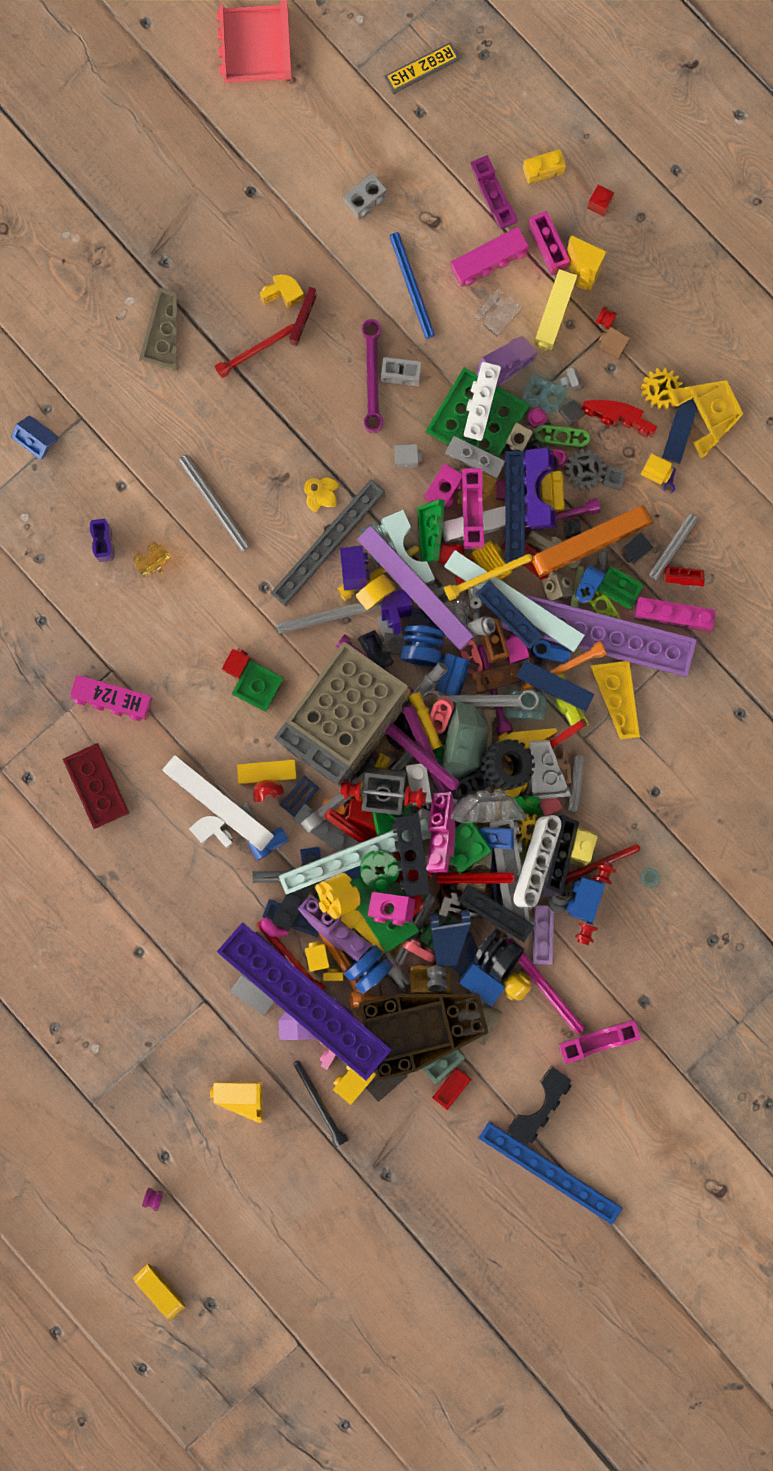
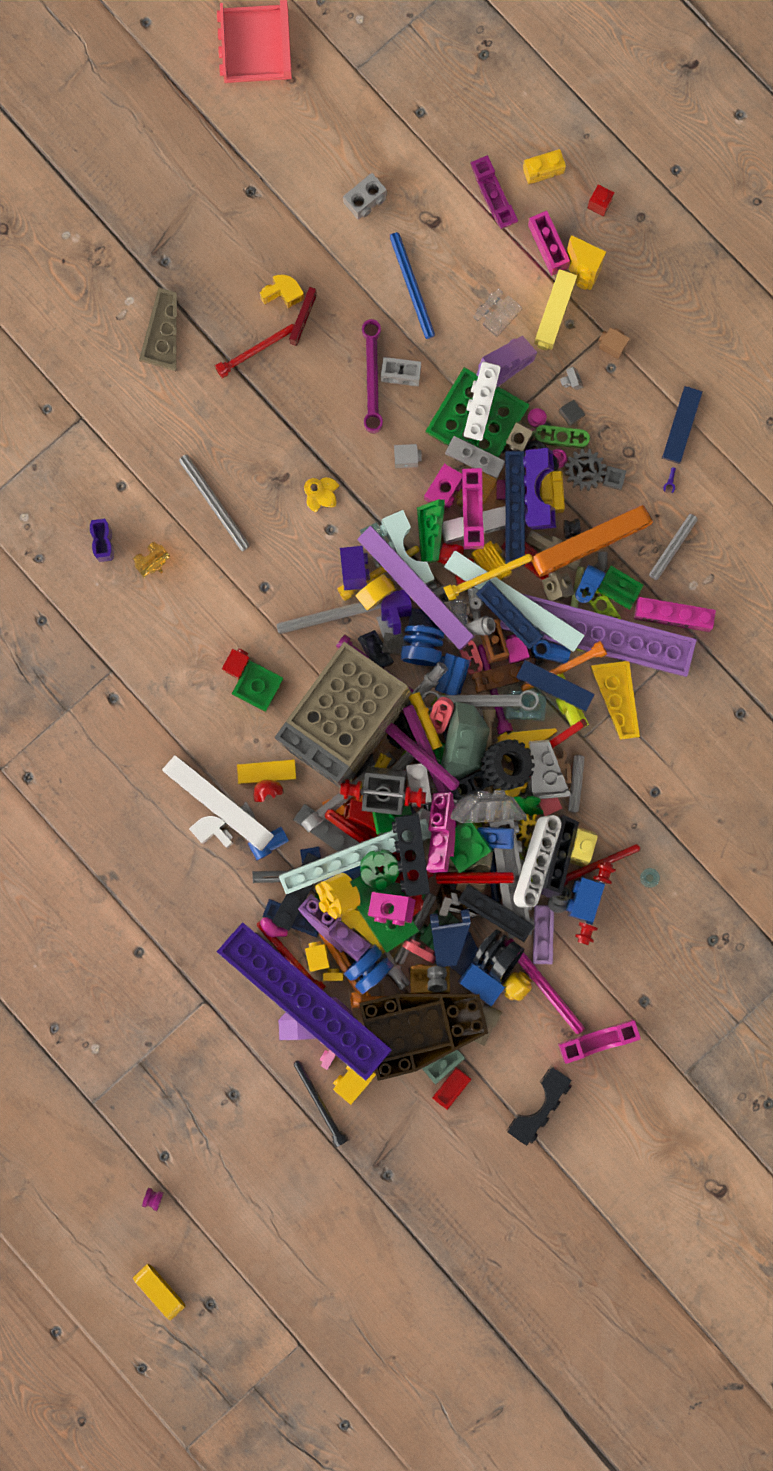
blue panel [11,416,59,460] -> none
dark red plate [62,743,130,830] -> none
dark pink brick [70,675,153,722] -> none
yellow slope [210,1081,263,1123] -> none
light grey slope [230,975,274,1016] -> none
dark grey tile [270,479,385,606] -> none
dark blue tile [280,776,319,818] -> none
clear smoke tile [366,1074,408,1102] -> none
tile [384,42,459,94] -> none
dark pink brick [450,227,528,287] -> none
blue tile [478,1121,622,1225] -> none
clear light blue brick [522,374,567,414] -> none
magenta piece [525,498,601,530] -> none
red slope [581,400,658,438] -> none
red wheel [595,306,617,330] -> none
black brick [621,533,653,565] -> none
yellow gear [641,368,683,410] -> none
yellow brick [641,453,674,485] -> none
red plate [665,566,705,587] -> none
yellow wing [668,380,743,458] -> none

